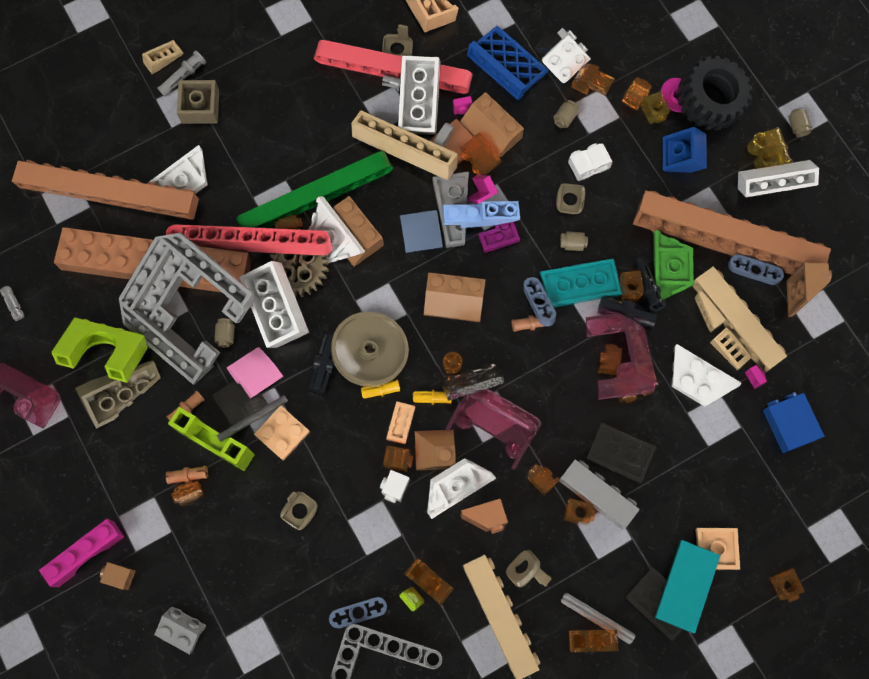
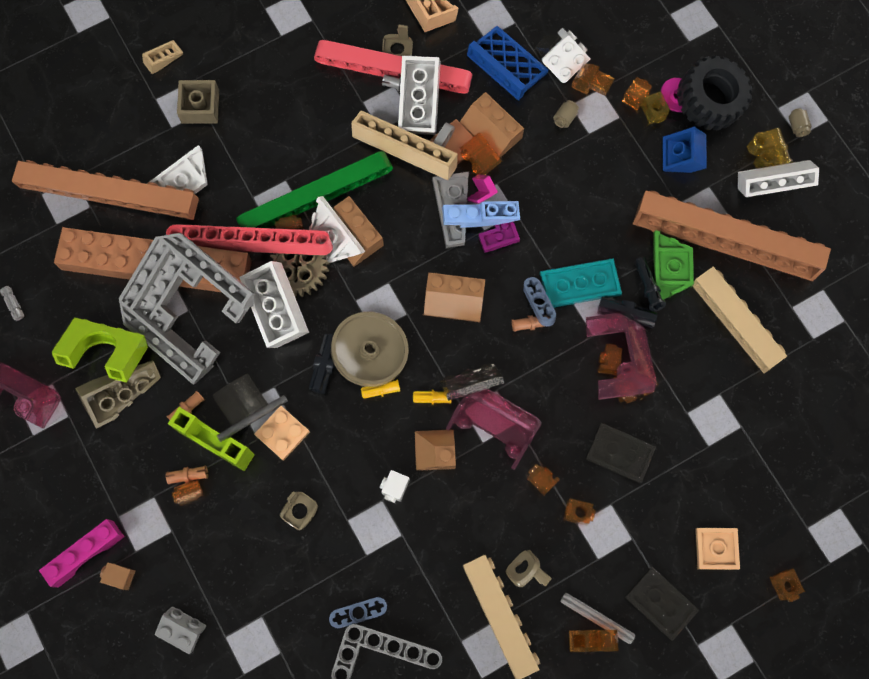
light grey pin [157,50,206,97] -> none
dark tan brick [214,318,235,348] -> none
bright pink slope [227,347,283,398] -> none
clear orange brick [383,446,413,472] -> none
light nougat plate [386,401,415,444] -> none
sand blue slope [400,210,443,253] -> none
lime slope [400,587,425,612] -> none
clear orange brick [404,558,453,605] -> none
white wing [427,458,496,519] -> none
clear orange wheel [443,352,462,374] -> none
dark pink plate [453,96,472,114] -> none
nougat slope [460,499,508,534] -> none
dark tan piece [556,183,586,214] -> none
light grey brick [559,460,640,530] -> none
dark tan brick [560,231,588,251] -> none
white brick [568,143,613,181] -> none
clear orange brick [619,271,644,301] -> none
teal tile [654,540,720,634] -> none
white wing [672,344,741,407] -> none
tan slope [695,290,726,332] -> none
tan slope [710,327,751,370] -> none
sand blue beam [728,254,784,285] -> none
dark pink plate [745,365,767,389] -> none
blue brick [763,392,824,453] -> none
medium nougat slope [787,263,832,317] -> none

